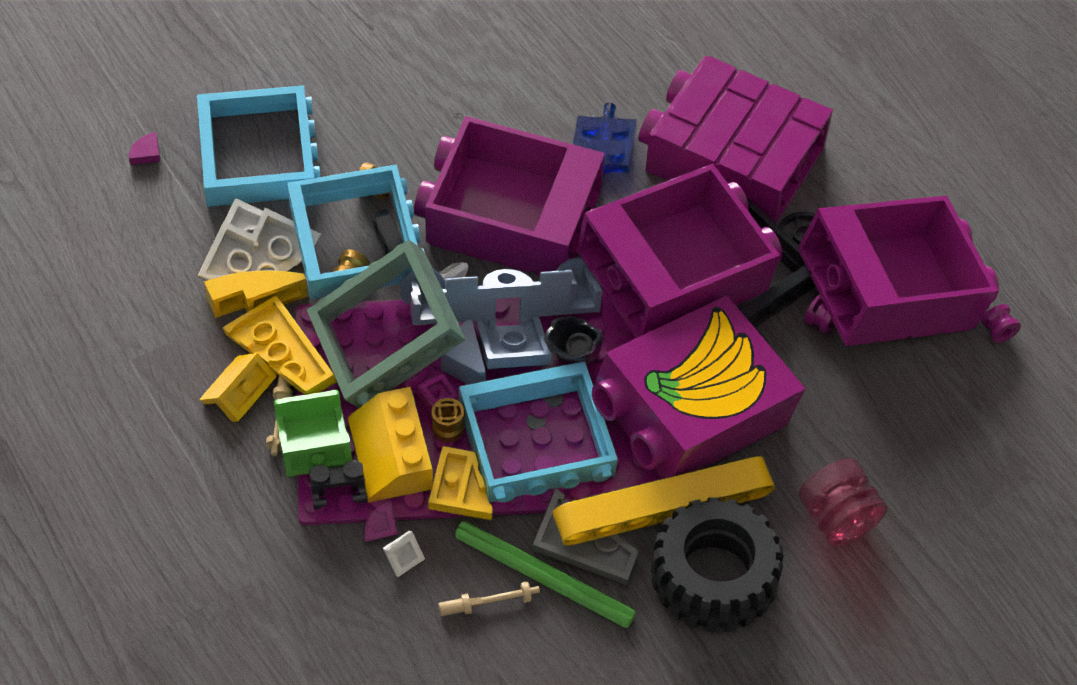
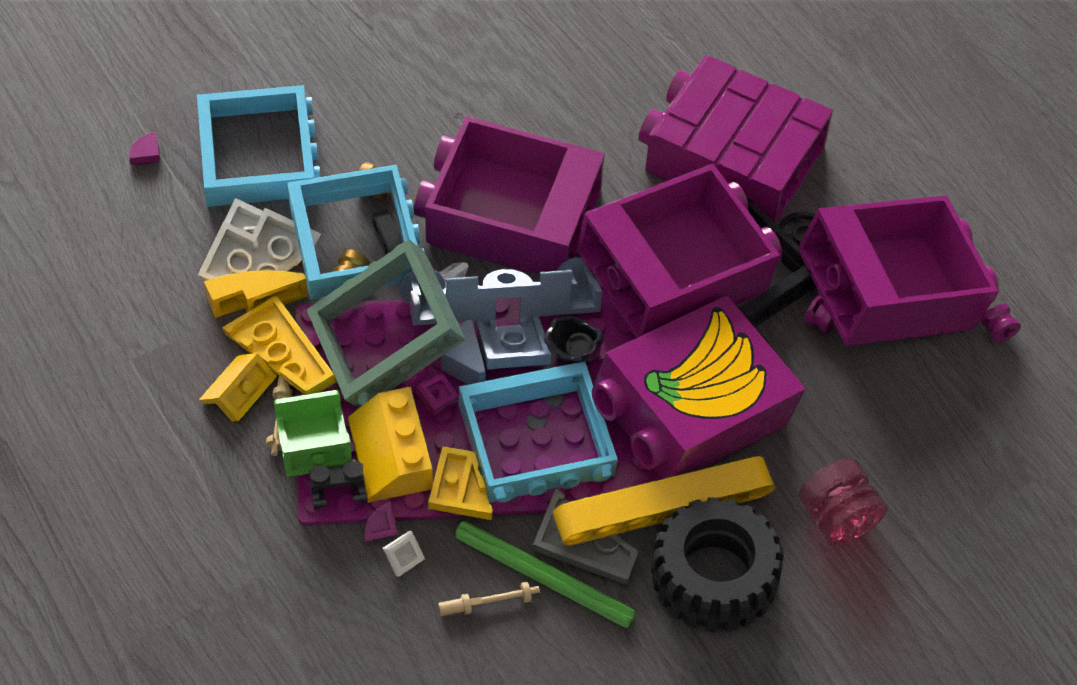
pearl gold wheel [431,398,464,443] -> none
clear blue plate [573,103,637,186] -> none

